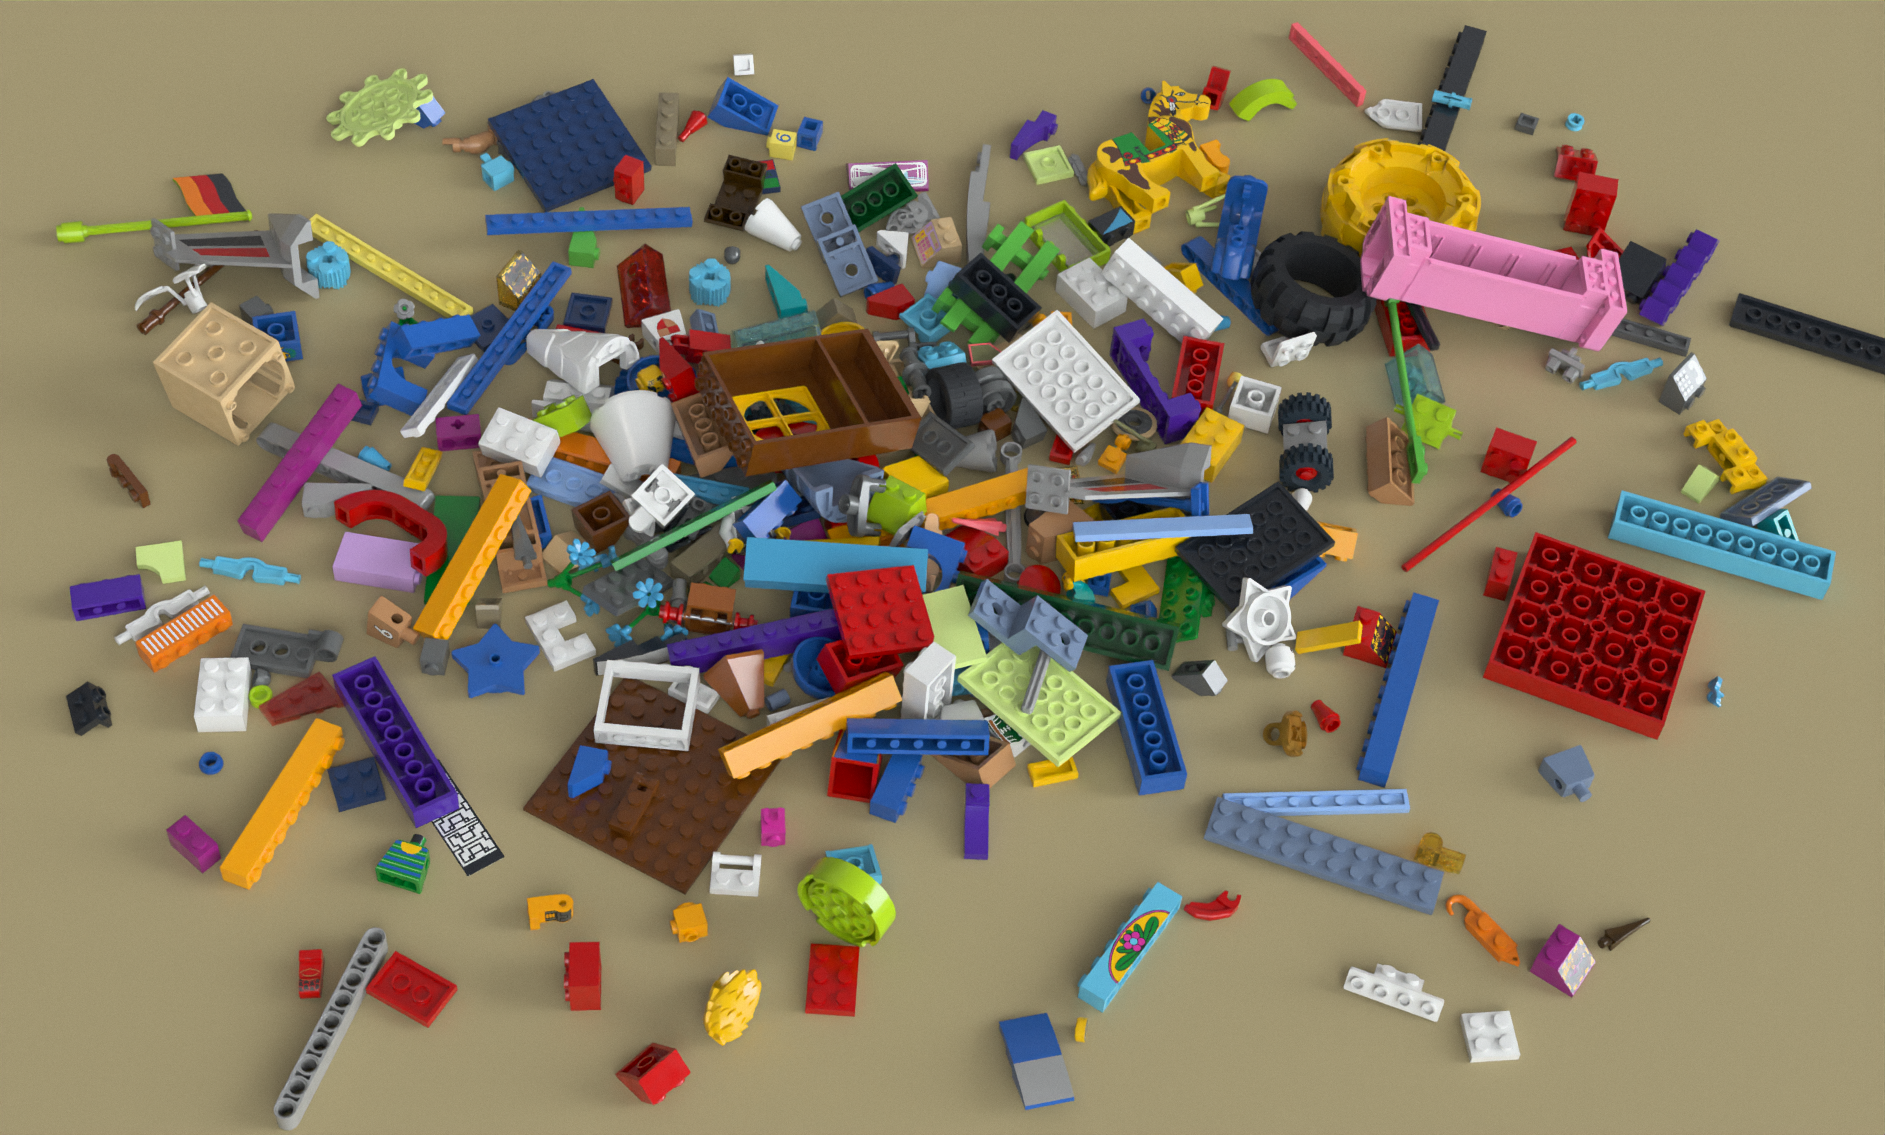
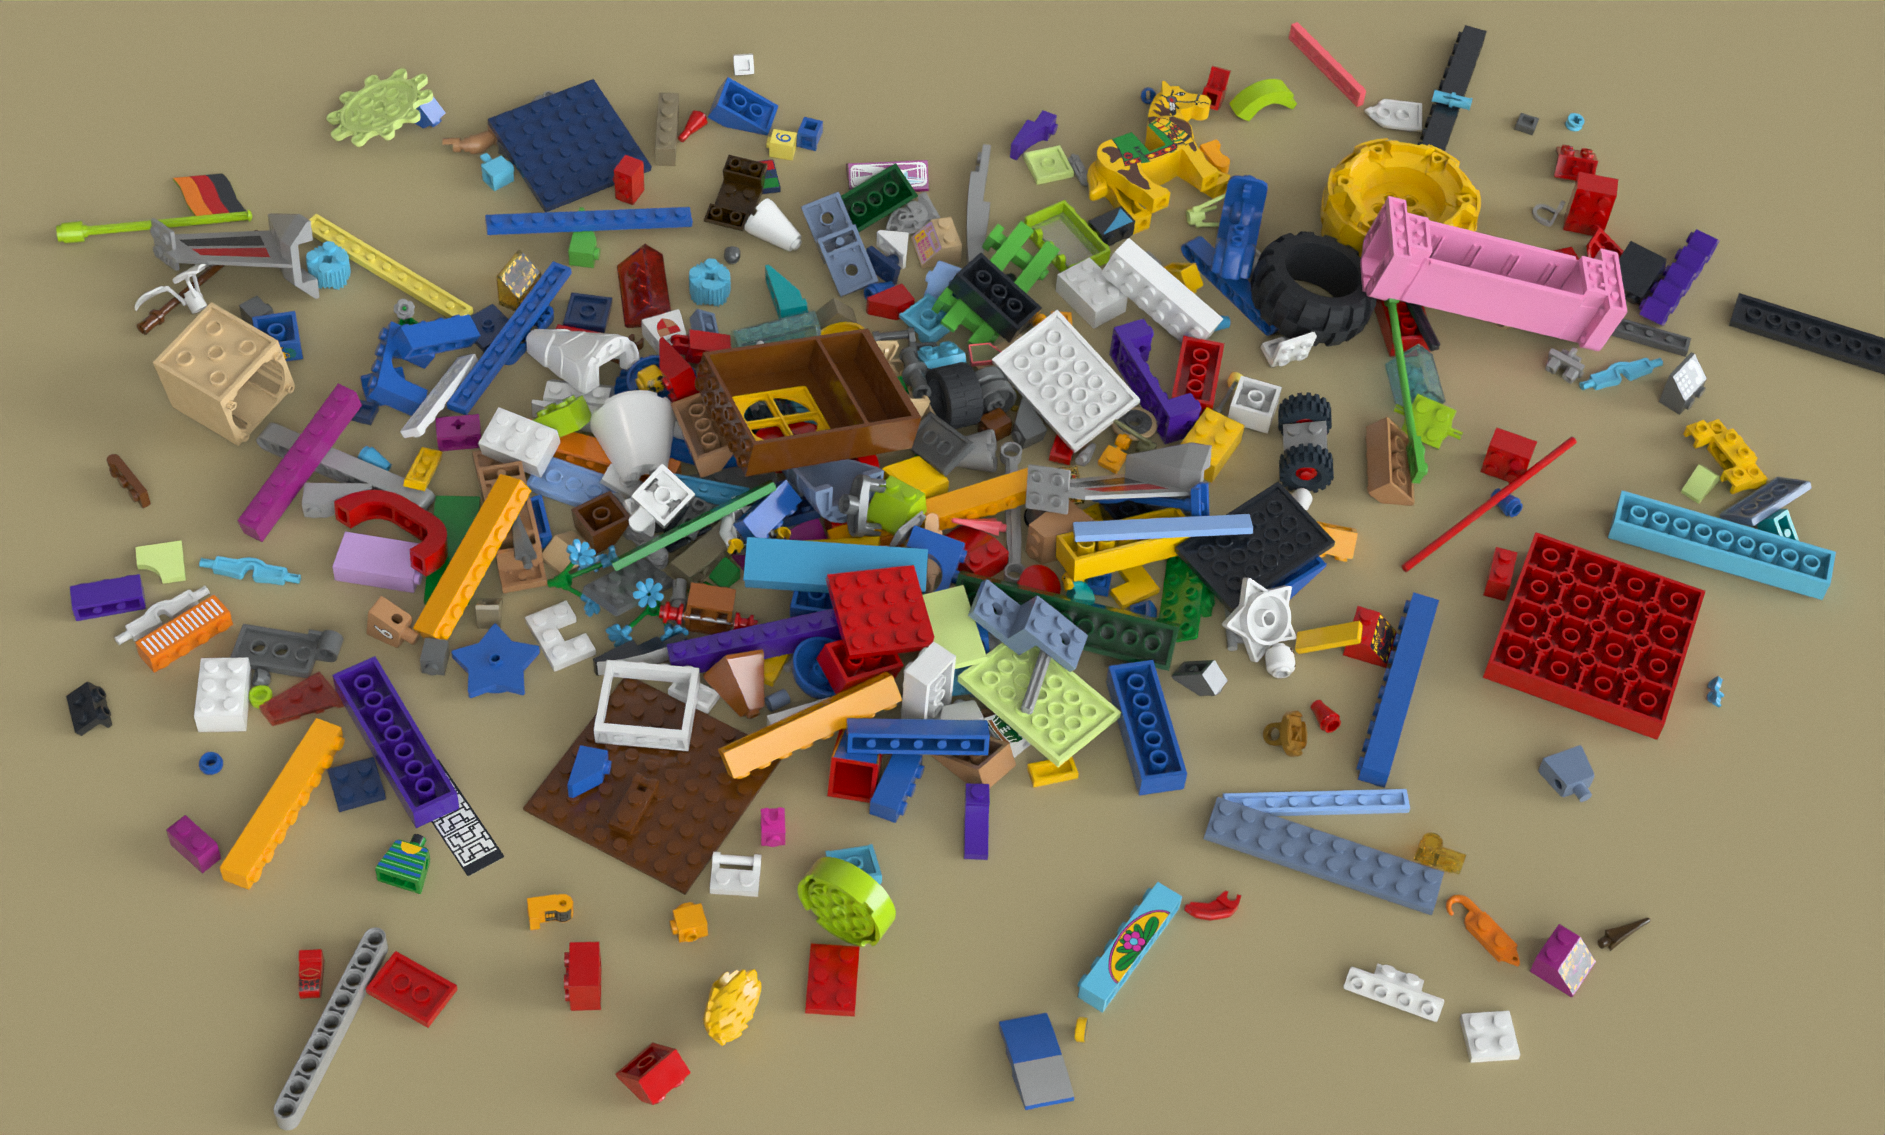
none -> light grey piece [1532,200,1566,227]

